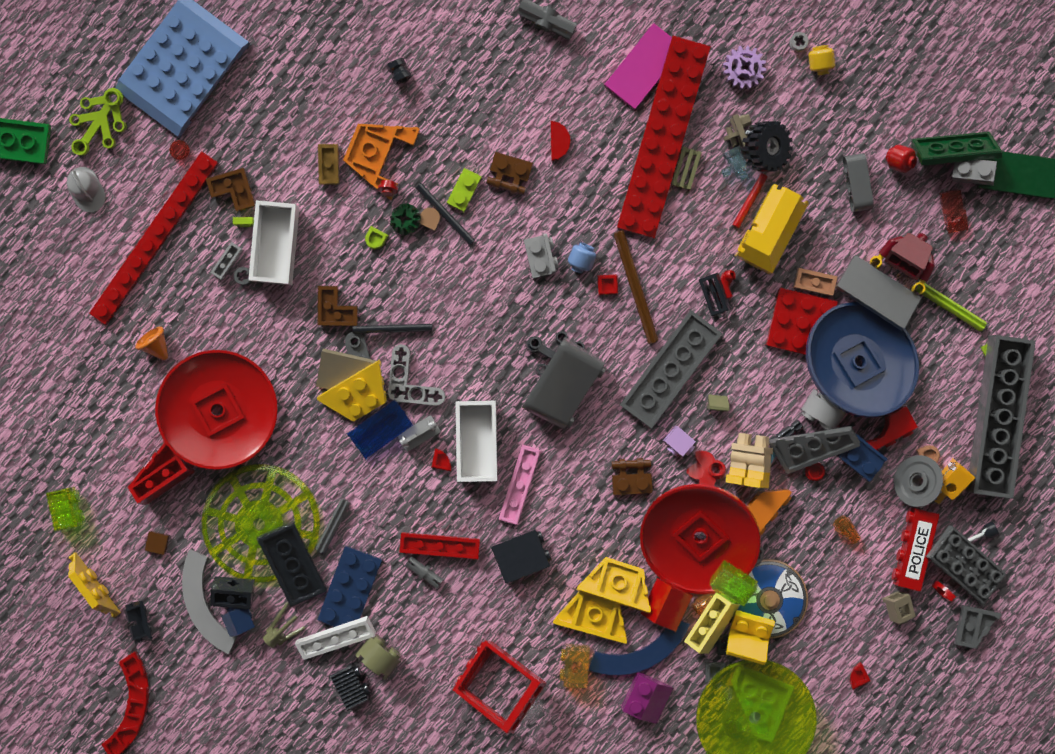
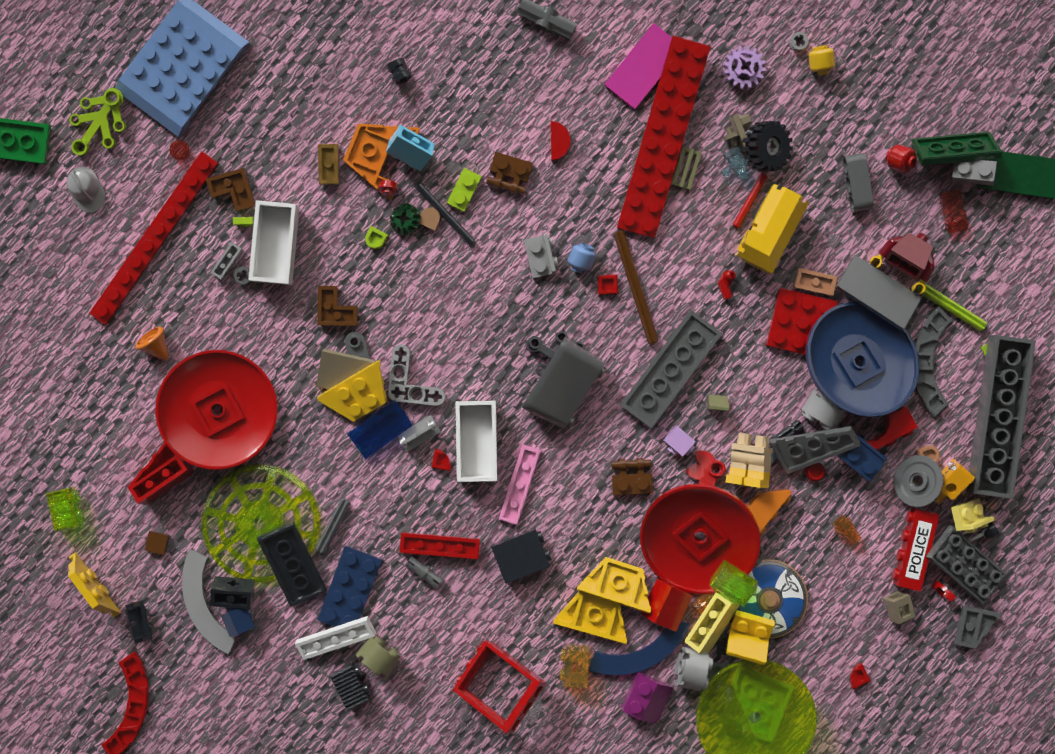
olive plant [263,602,305,648] -> none
black bar [353,323,432,334] -> none
black tile [698,273,731,317] -> none
none -> medium azure brick [386,125,435,171]
none -> light grey brick [674,647,713,691]
none -> dark grey tile [915,306,952,418]
none -> light yellow bracket [951,498,994,533]

